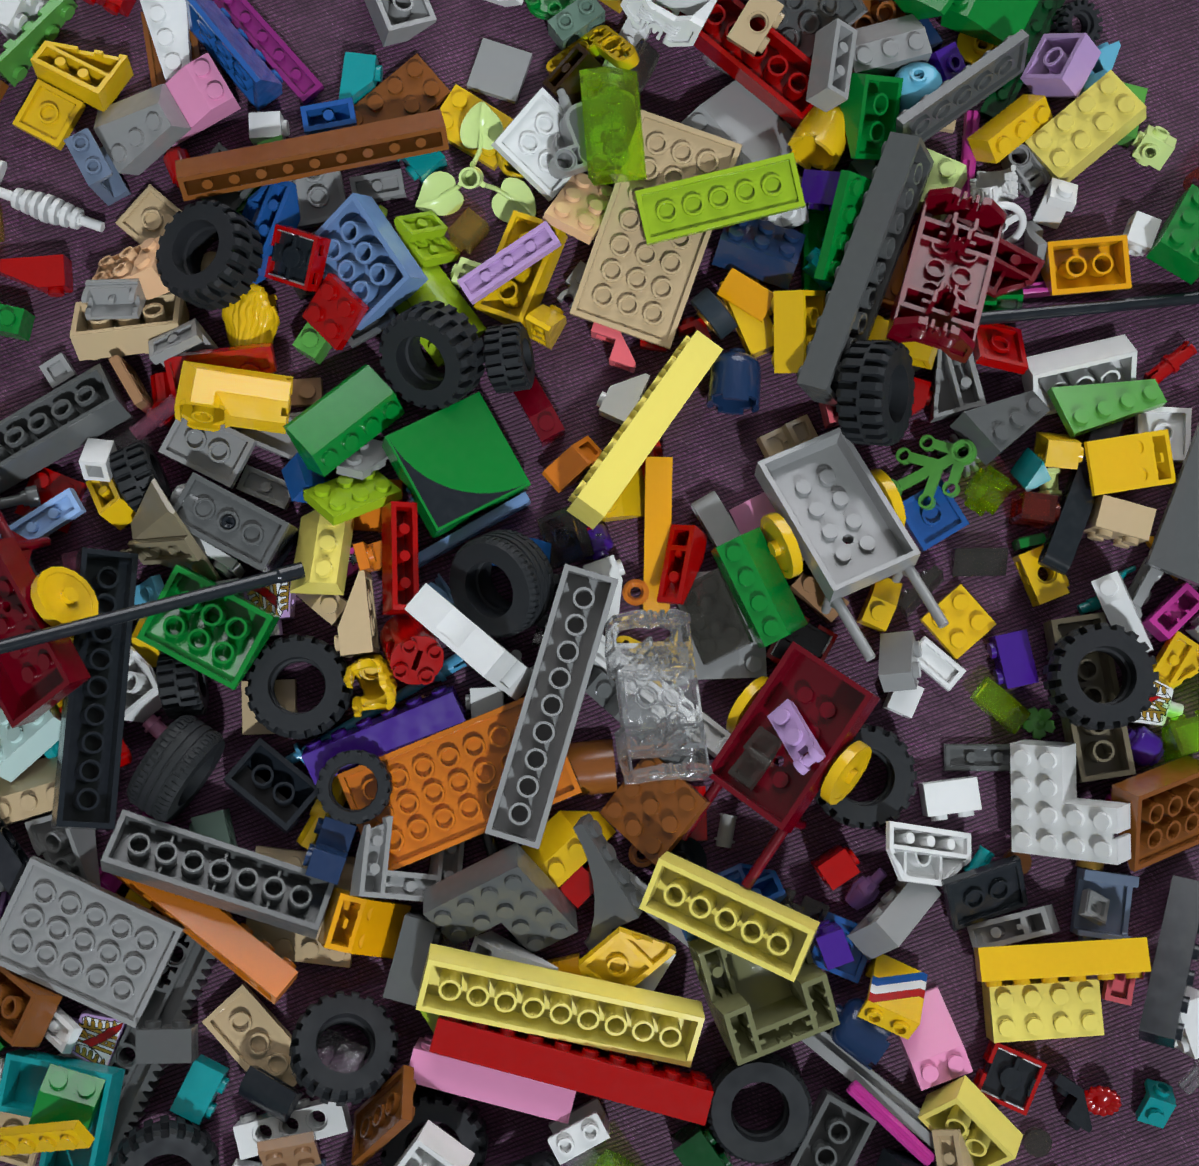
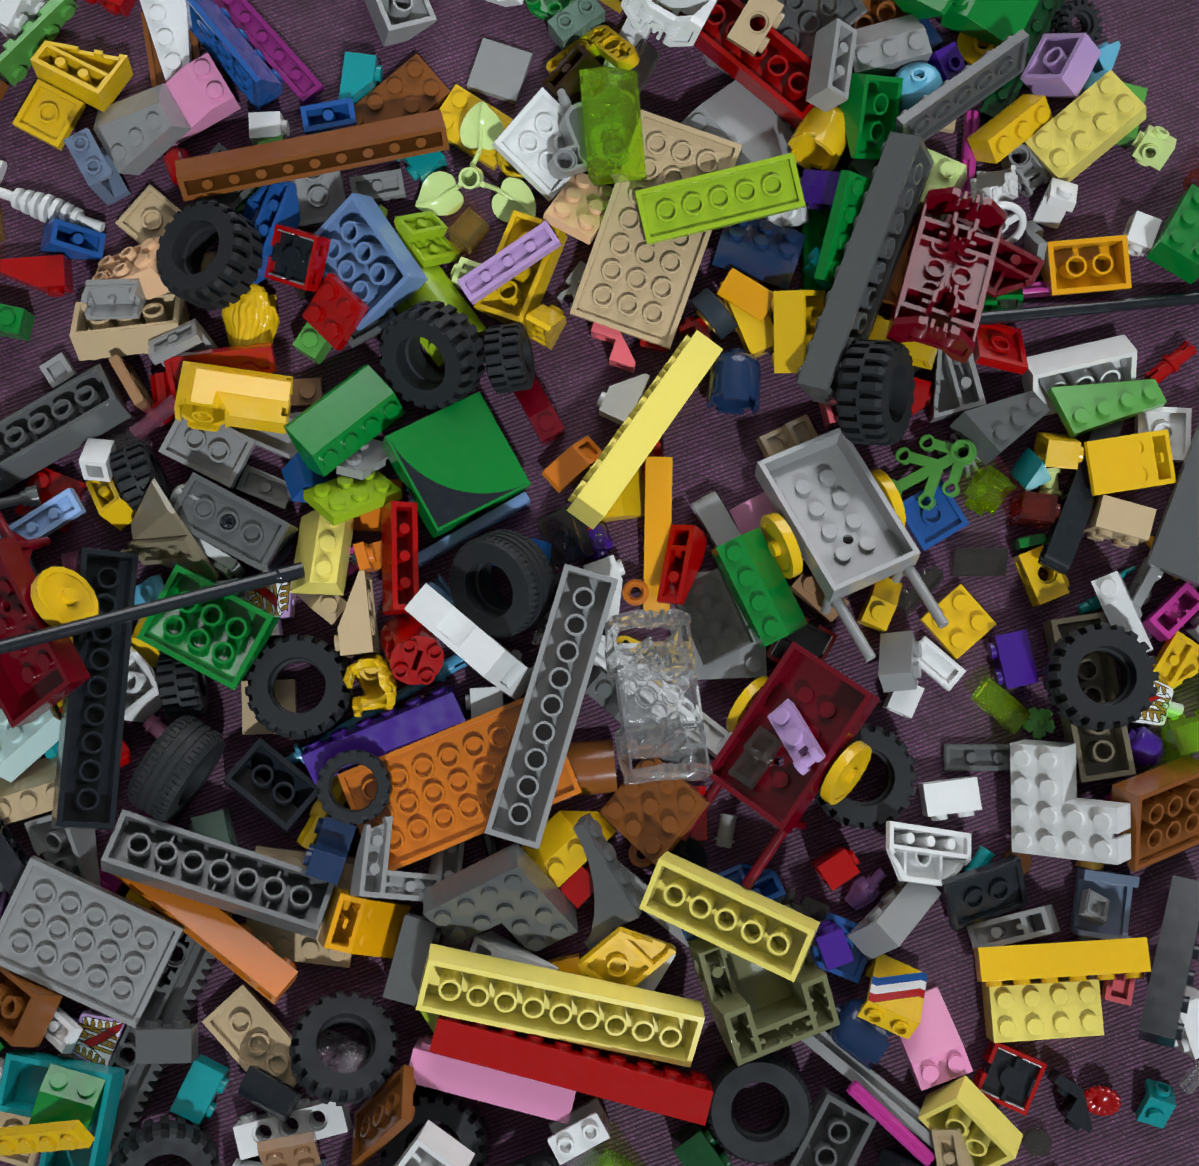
none -> blue slope [40,218,106,260]

